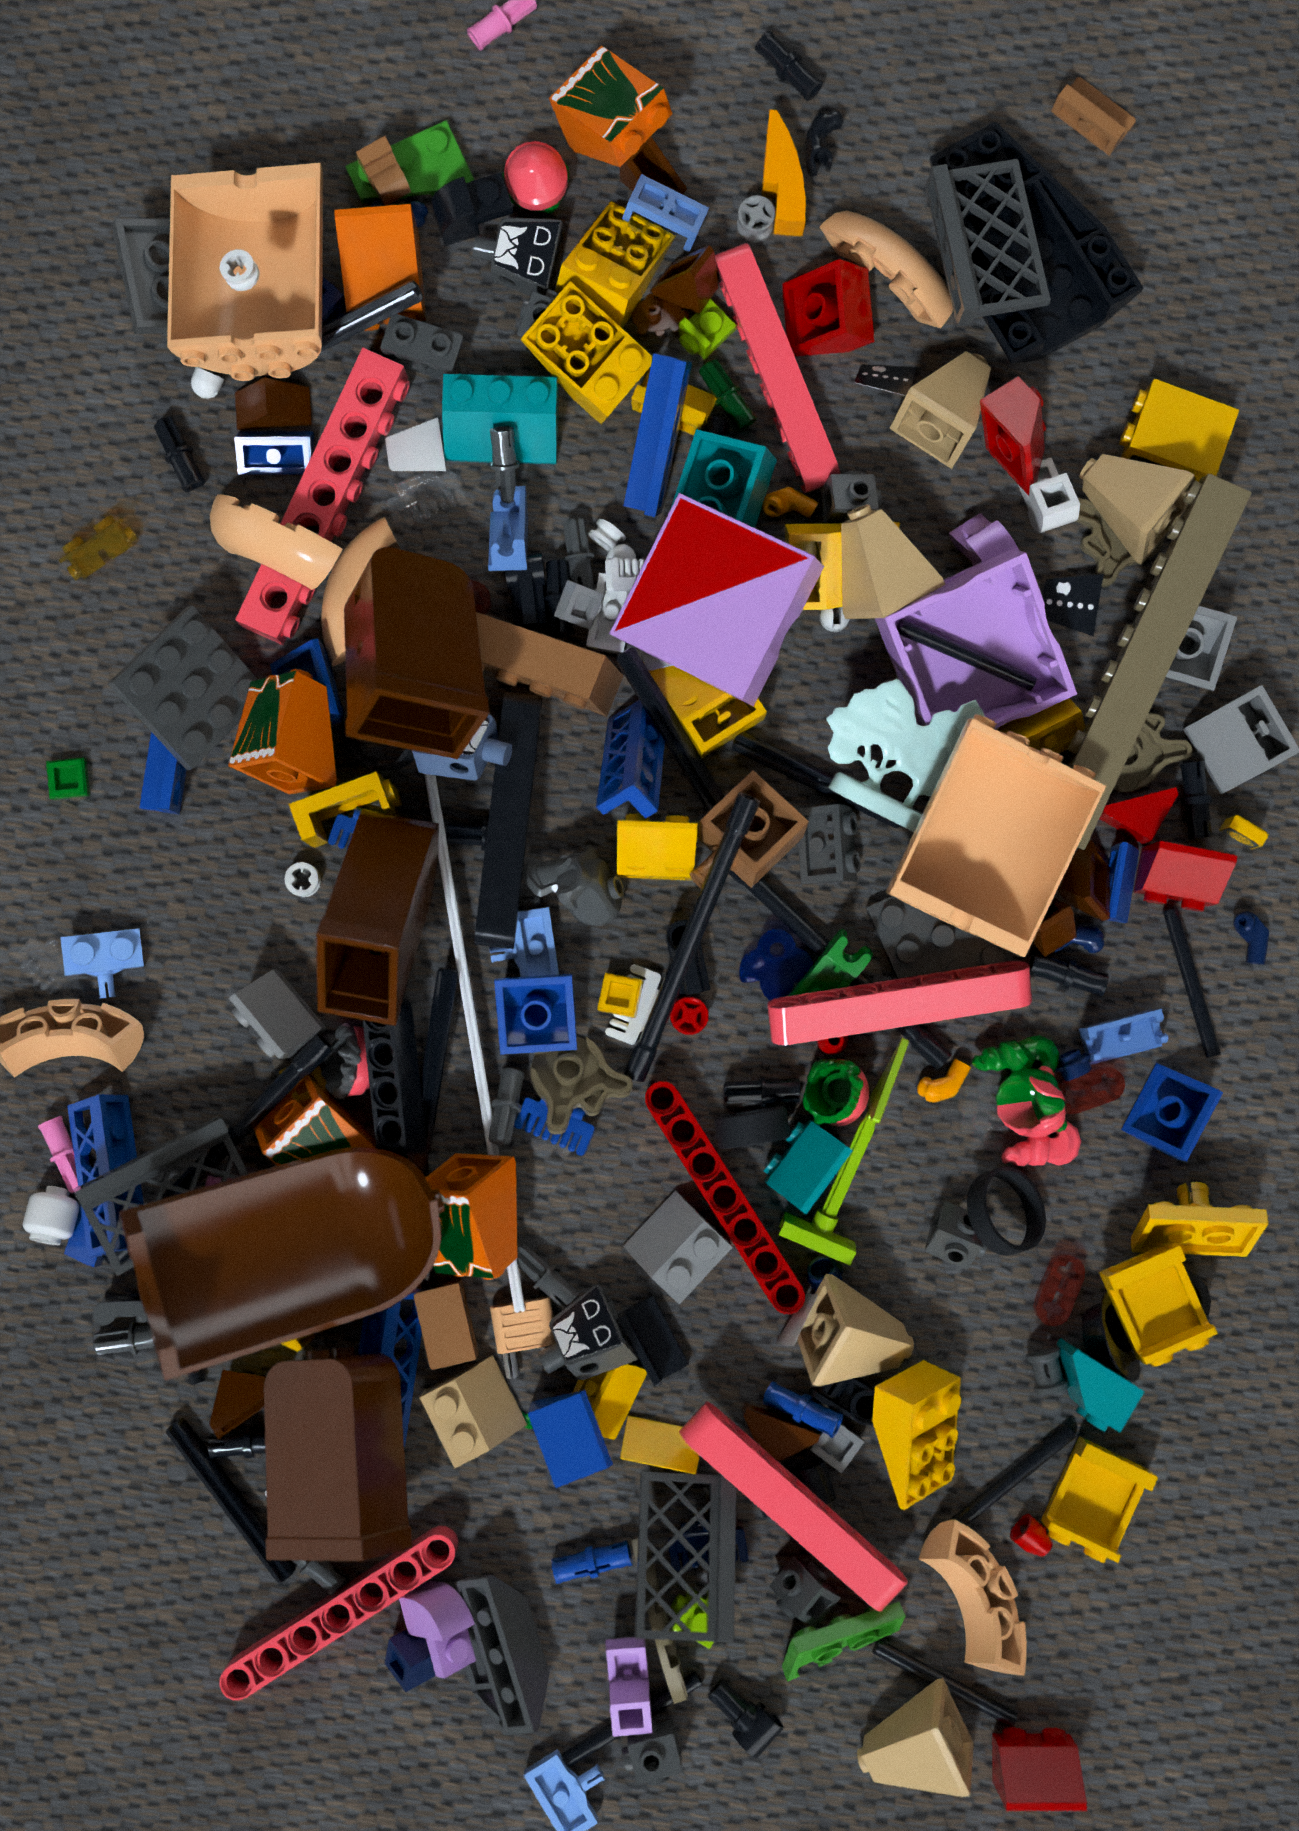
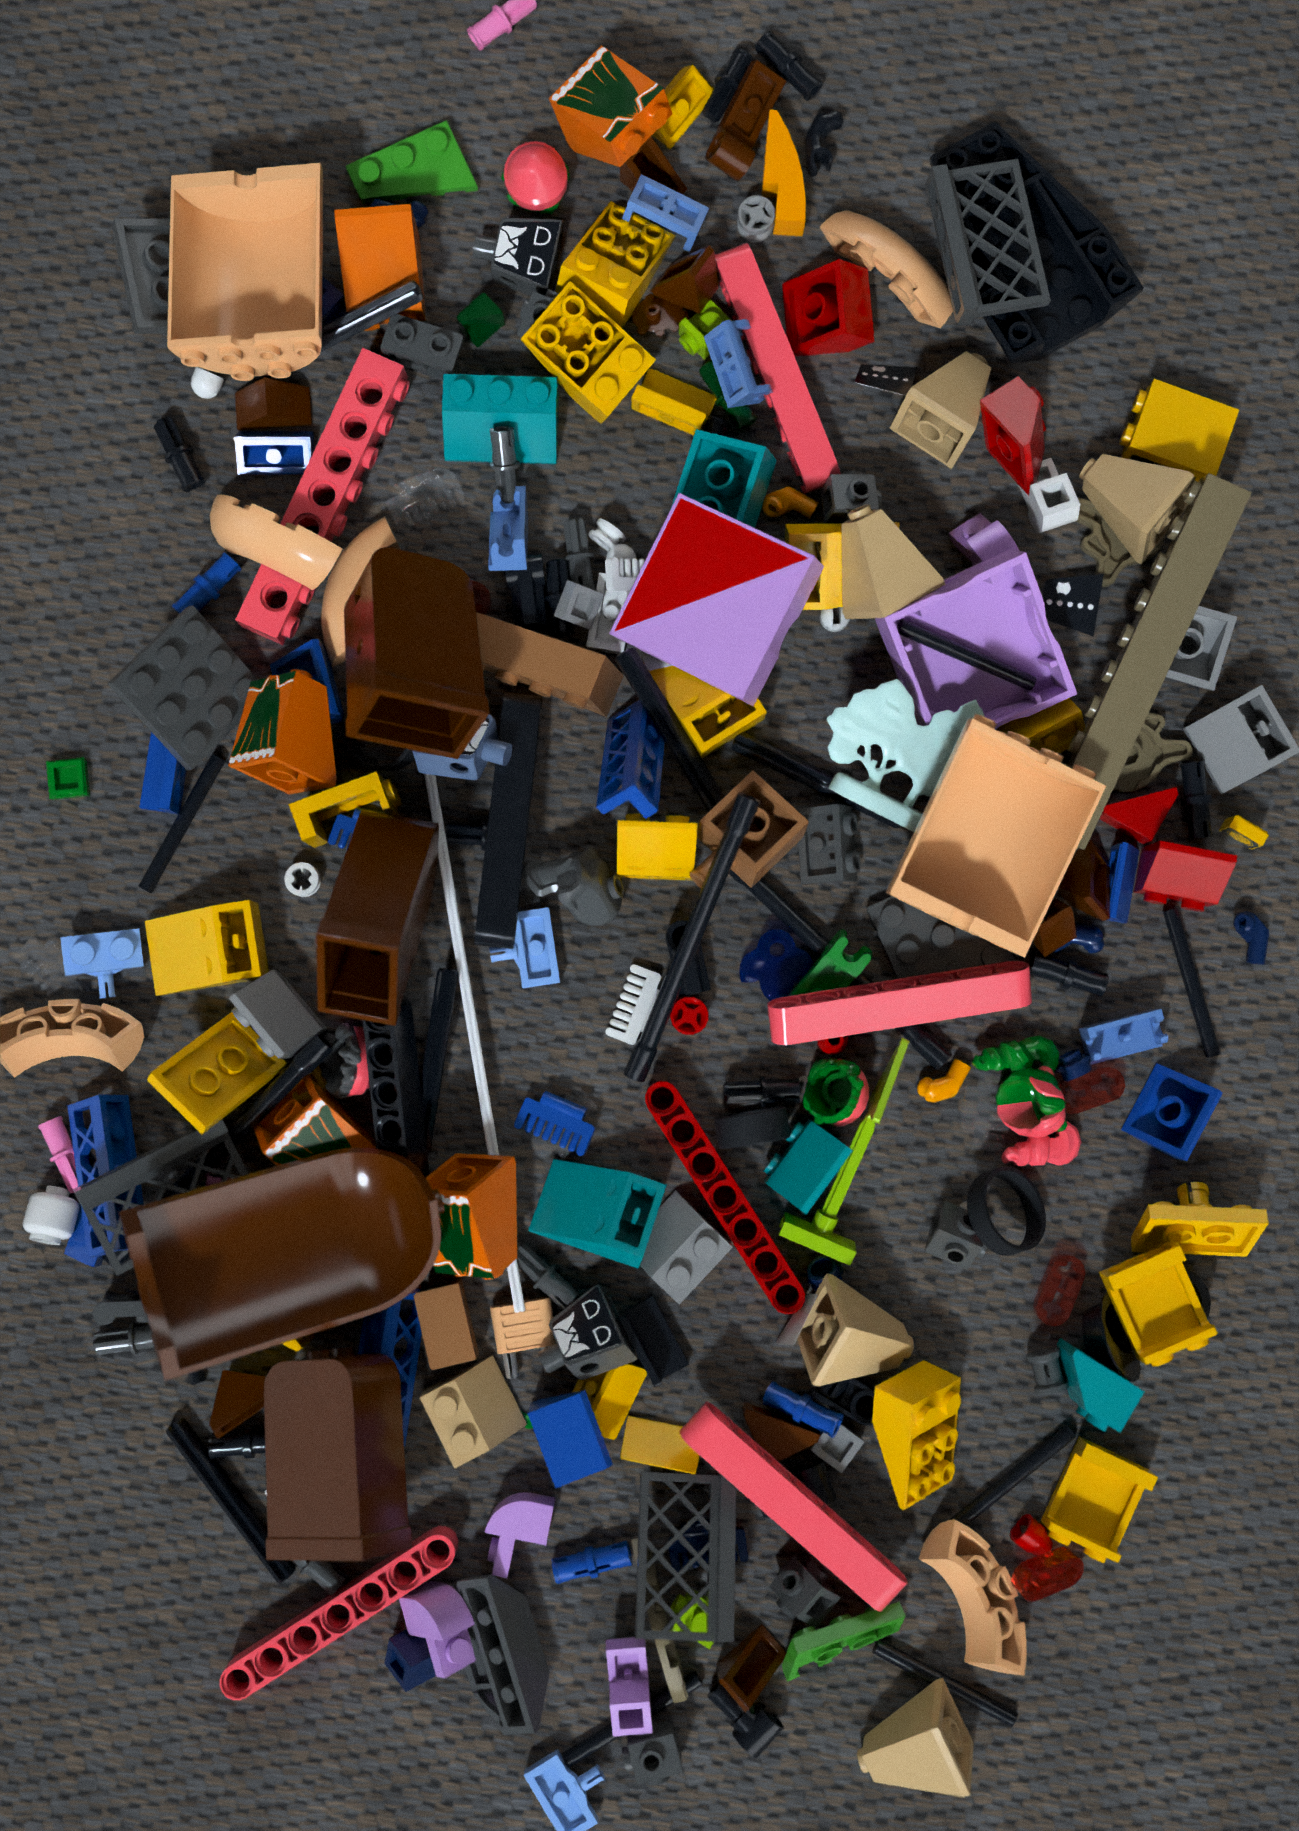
clear yellow hinge [58,514,138,581] -> none
white bush [220,249,260,291] -> none
medium nougat leg [356,136,411,206] -> none
white sticker [385,417,446,471] -> none
black brick [431,172,513,246] -> none
dark grey axle [488,1068,525,1146] -> none
blue slope [494,974,577,1055] -> none
dark tan tile [530,1037,633,1135] -> none
yellow tile [597,973,644,1018] -> none
blue fence [623,353,693,517] -> none
red slope [992,1727,1087,1811] -> none
medium nougat panel [1051,77,1136,156] -> none
none -> black bar [138,754,225,893]
none -> yellow slope [145,900,269,996]
none -> yellow plate [147,1012,287,1135]
none -> blue pin [171,552,242,614]
none -> dark green slope [457,292,505,348]
none -> lavender brick [484,1492,555,1578]
none -> teal slope [528,1159,667,1269]
none -> yellow slope [652,65,714,149]
none -> black axle [702,48,754,123]
none -> medium blue hinge [704,319,773,408]
none -> reddish brown plate [705,60,786,181]
none -> reddish brown slope [717,1624,786,1711]
none -> clear red beam [1011,1547,1084,1602]

